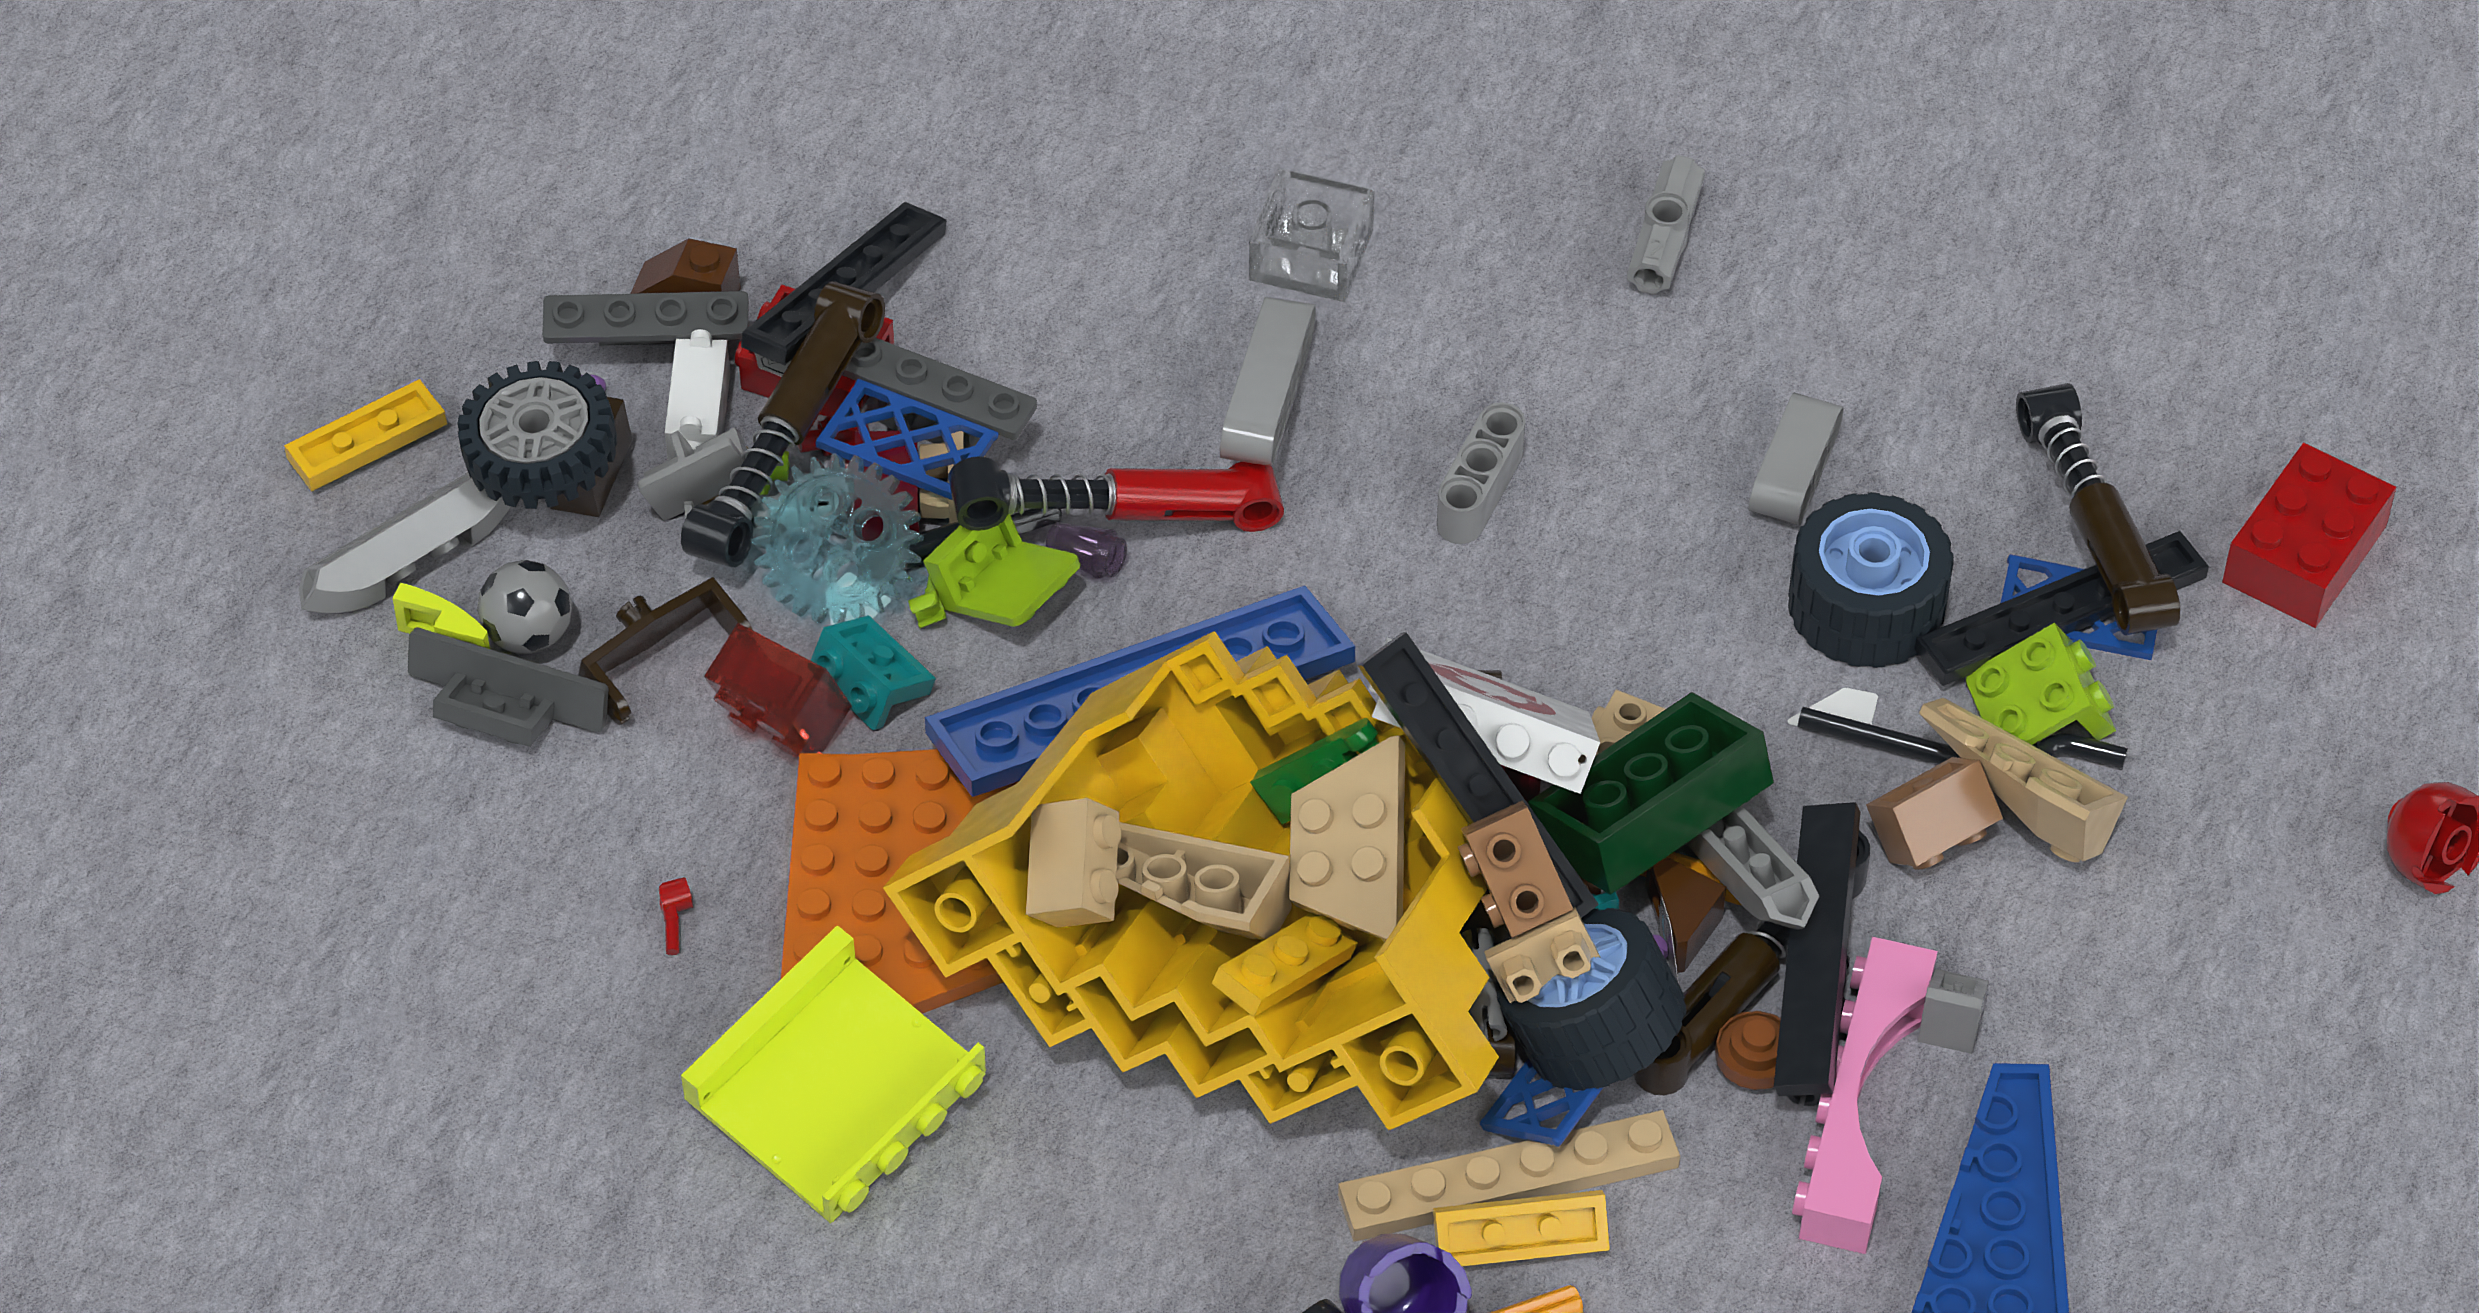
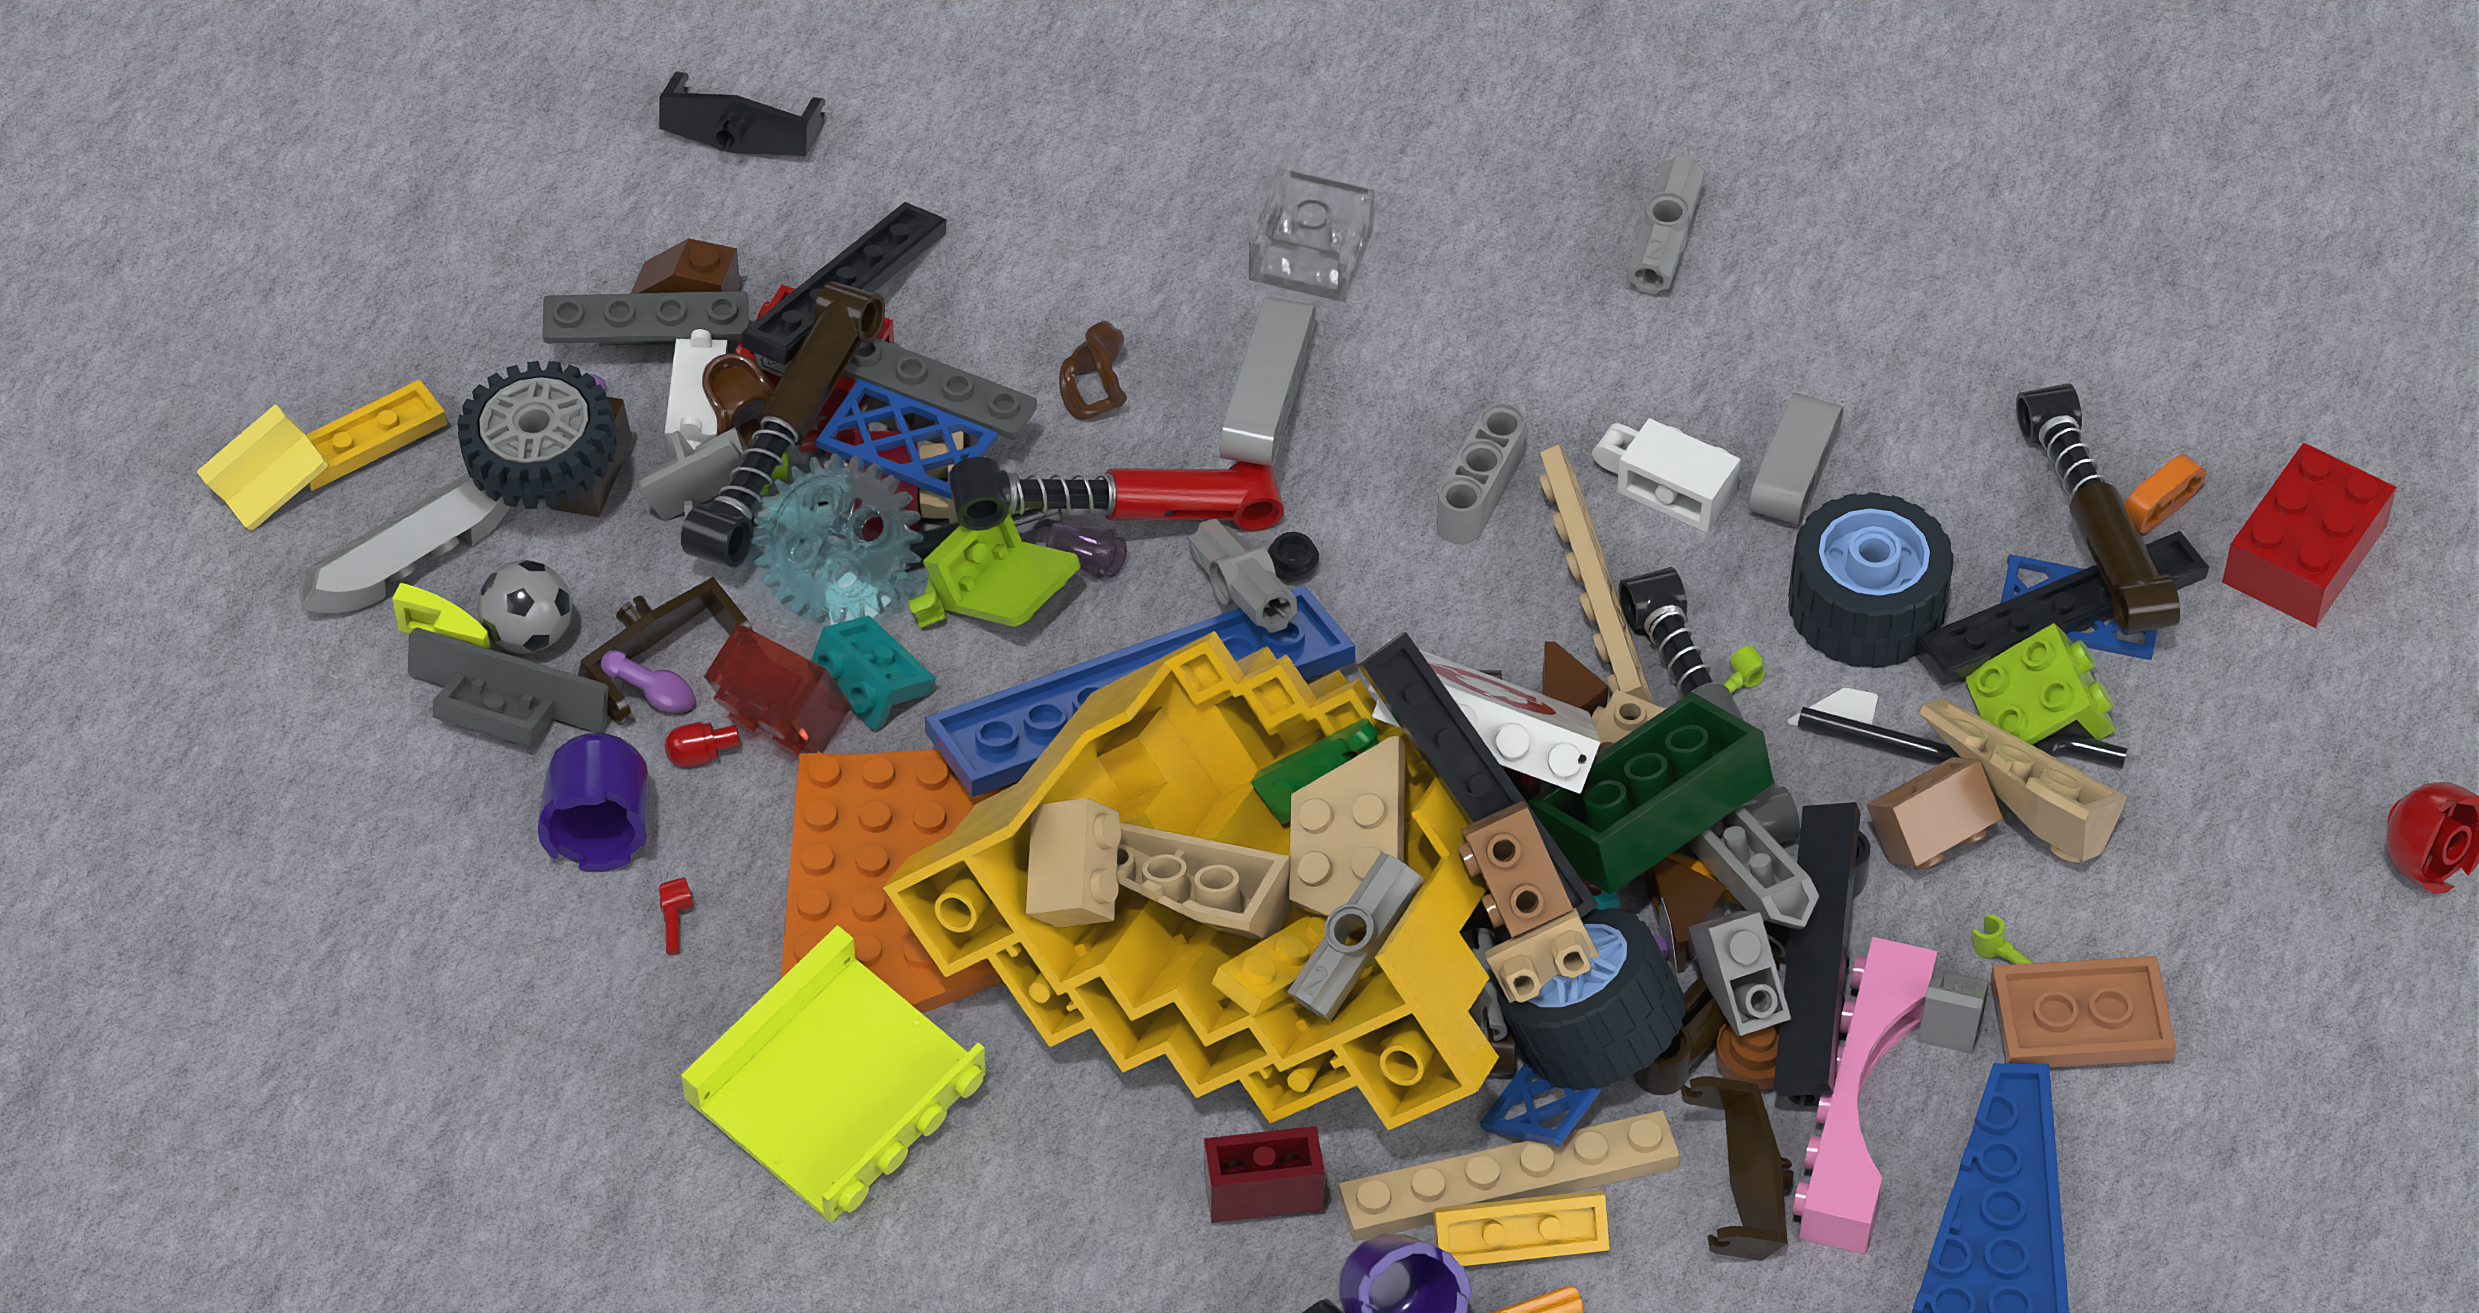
none -> light yellow panel [196,404,328,531]
none -> dark purple cylinder [537,733,649,871]
none -> medium lavender piece [601,650,696,713]
none -> black piece [659,71,825,156]
none -> red cylinder [664,721,741,768]
none -> reddish brown piece [702,353,775,448]
none -> reddish brown piece [1059,320,1127,420]
none -> light grey piece [1189,519,1298,633]
none -> dark red brick [1204,1126,1325,1223]
none -> black plate [1267,532,1319,582]
none -> light grey piece [1287,852,1425,1021]
none -> tan plate [1539,444,1655,704]
none -> reddish brown slope [1542,641,1609,718]
none -> white brick [1592,418,1741,533]
none -> piece [1619,566,1800,843]
none -> dark brown piece [1680,1076,1794,1261]
none -> light grey slope [1688,911,1791,1036]
none -> lime hand [1722,645,1765,694]
none -> lime hand [1972,914,2034,964]
none -> nougat plate [1991,956,2176,1068]
none -> orange beam [2125,454,2206,534]

